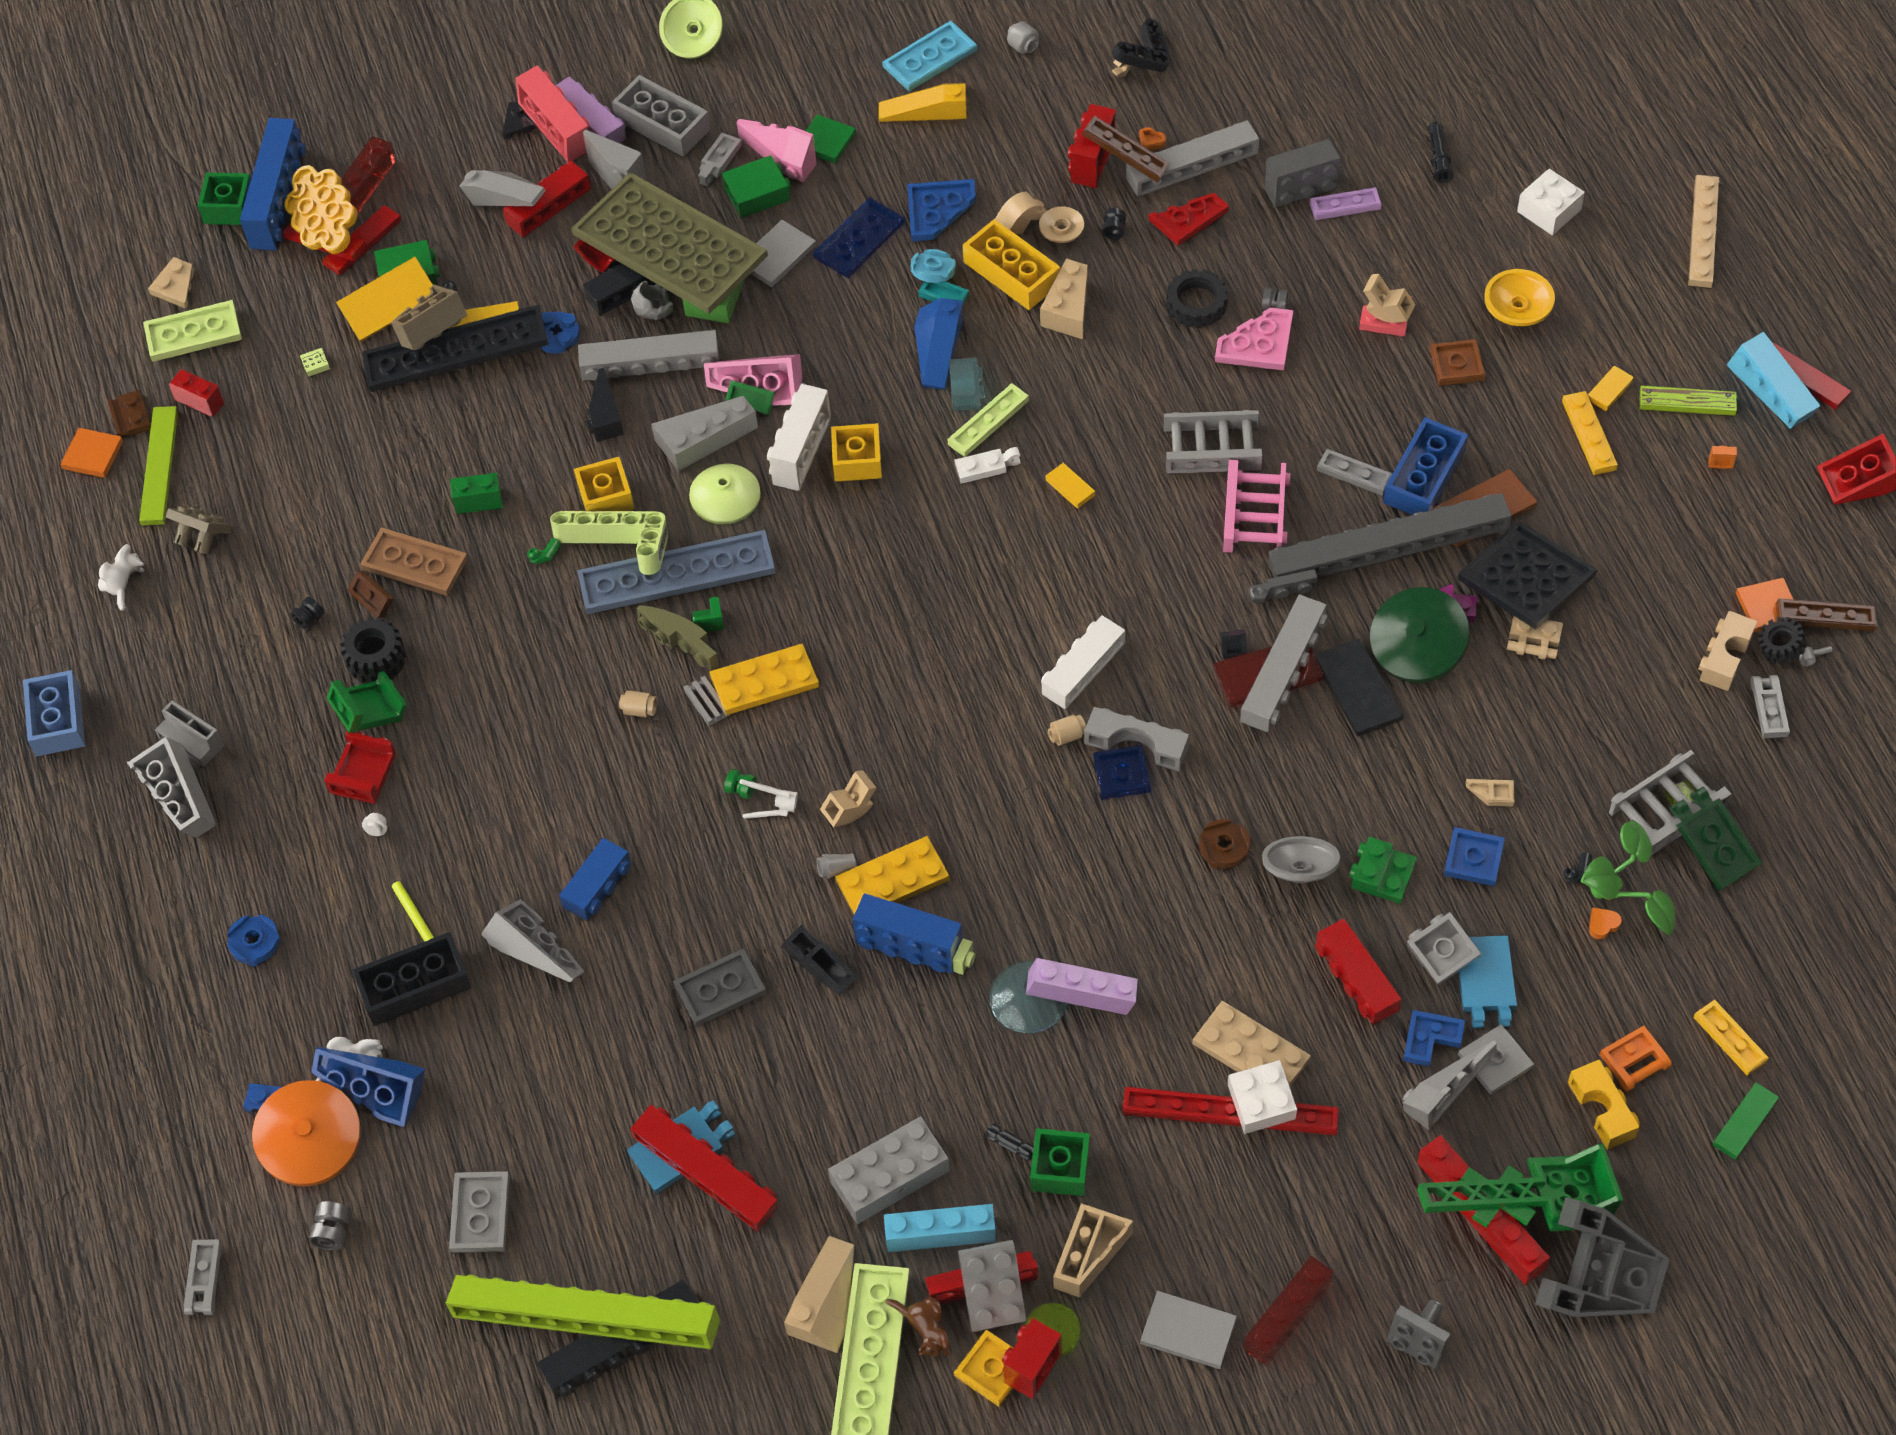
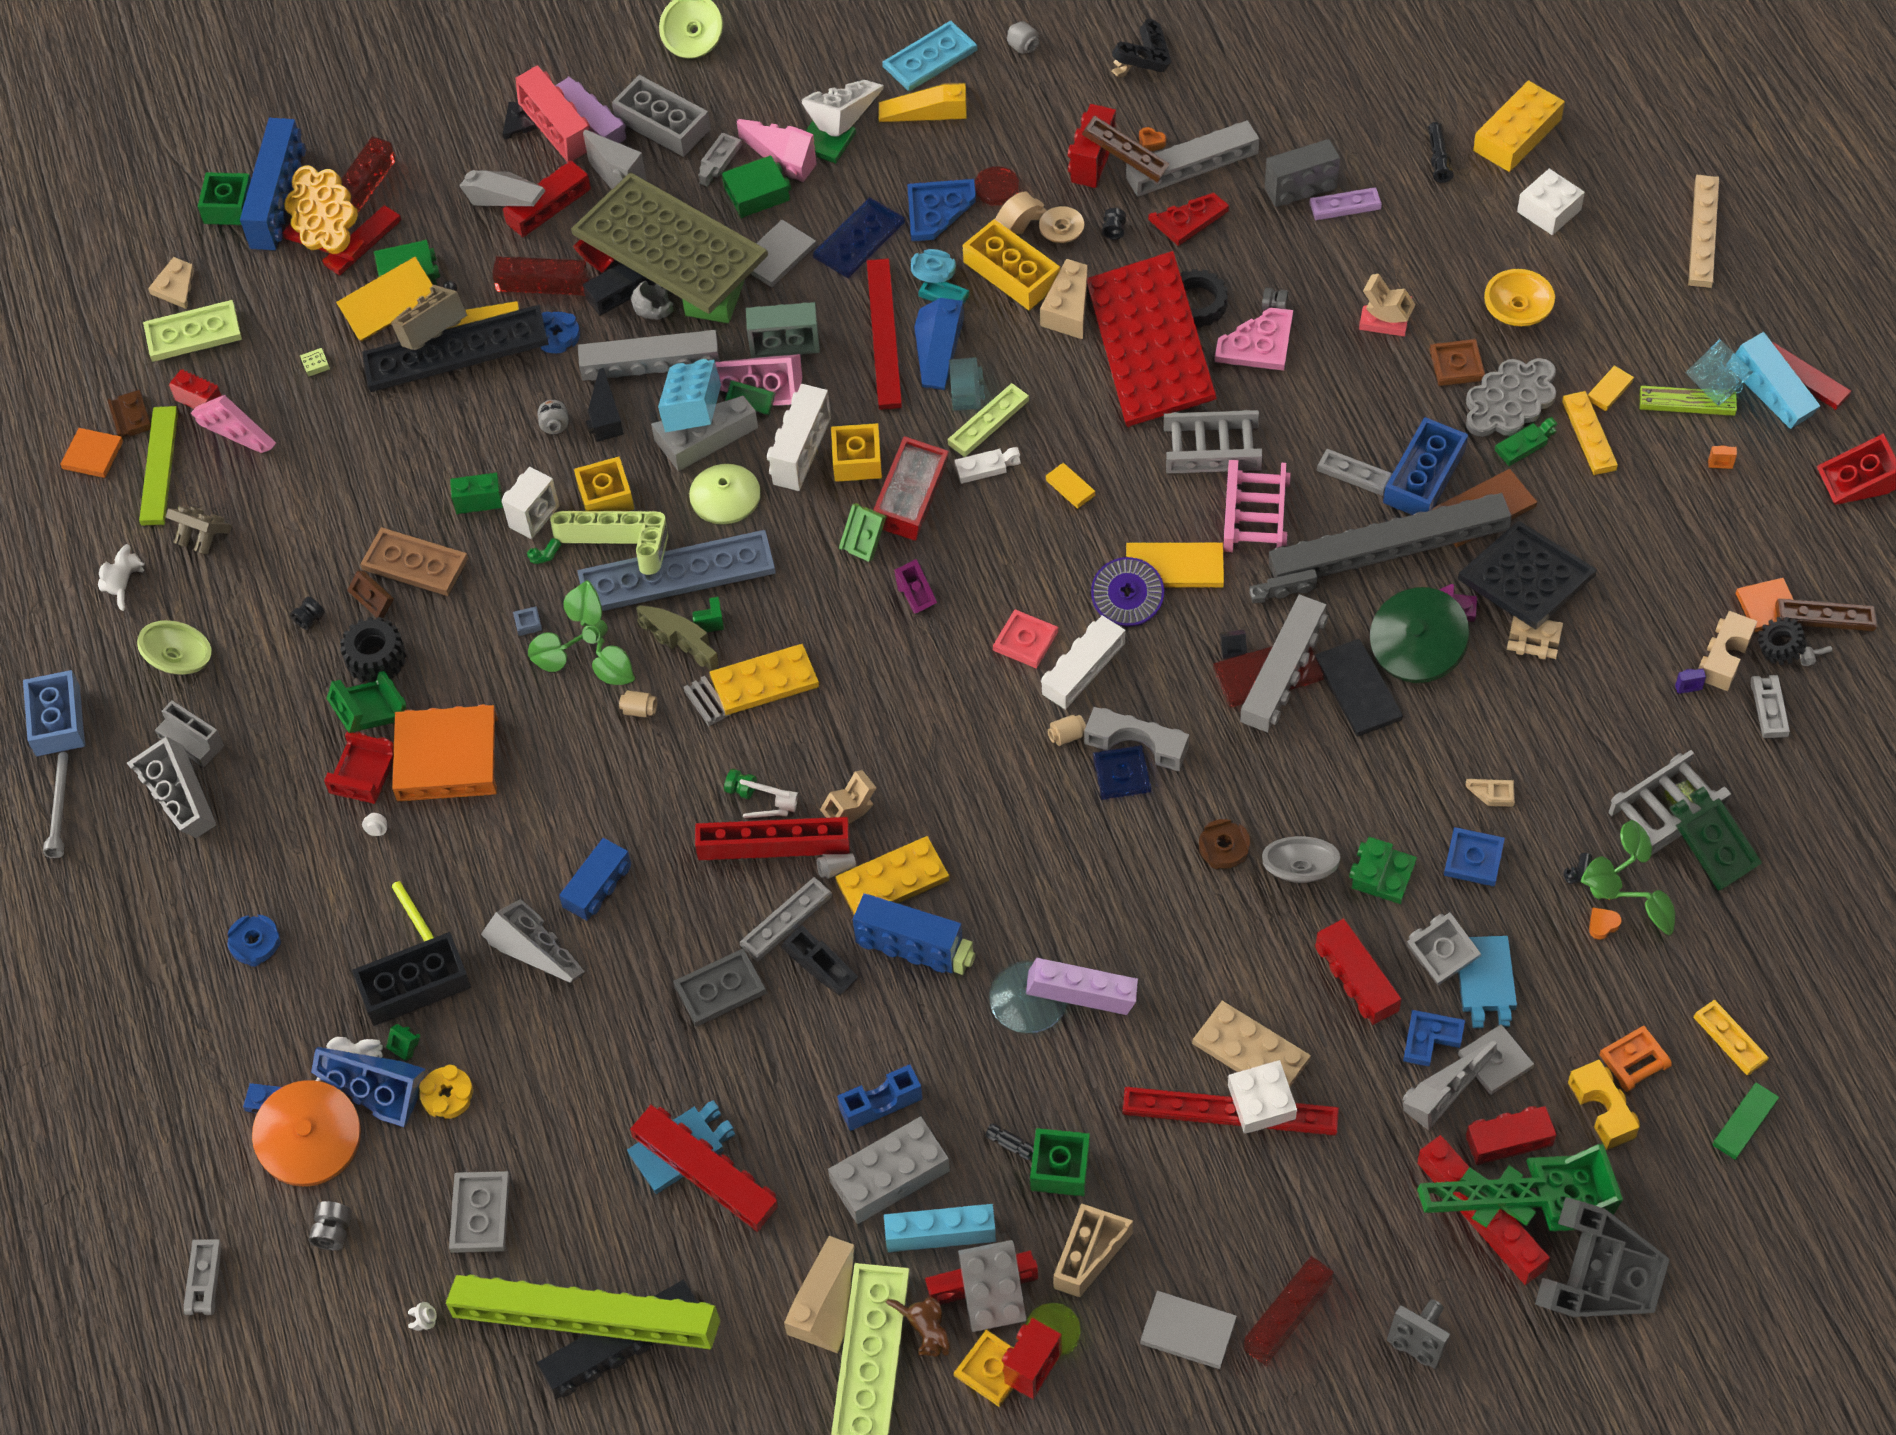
none -> light grey piece [43,752,68,858]
none -> yellowish green dish [137,620,212,675]
none -> bright pink plate [191,395,276,453]
none -> green tile [386,1024,421,1061]
none -> orange panel [392,704,498,802]
none -> white plate [408,1302,437,1331]
none -> yellow plate [419,1065,474,1119]
none -> clear red brick [492,256,589,295]
none -> white brick [502,467,559,539]
none -> sand blue tile [513,606,542,636]
none -> bright green plant [528,580,635,685]
none -> light grey head [537,400,569,434]
none -> medium azure brick [658,359,721,432]
none -> red brick [695,817,850,860]
none -> light grey tile [740,877,832,962]
none -> sand green brick [746,302,820,358]
none -> white wedge [802,80,884,136]
none -> blue arch [837,1064,923,1131]
none -> bright green plate [839,503,886,562]
none -> red tile [867,258,902,410]
none -> brick [873,436,949,541]
none -> magenta slope [894,559,937,613]
none -> clear red tile [975,166,1019,205]
none -> coral tile [993,609,1058,669]
none -> red plate [1087,251,1217,427]
none -> piece [1091,557,1164,627]
none -> yellow tile [1126,543,1224,588]
none -> red brick [1465,1106,1556,1165]
none -> light grey plate [1466,358,1556,437]
none -> yellow brick [1473,80,1565,172]
none -> green plate [1495,417,1558,466]
none -> dark purple plate [1675,669,1706,694]
none -> clear light blue plate [1685,339,1753,406]

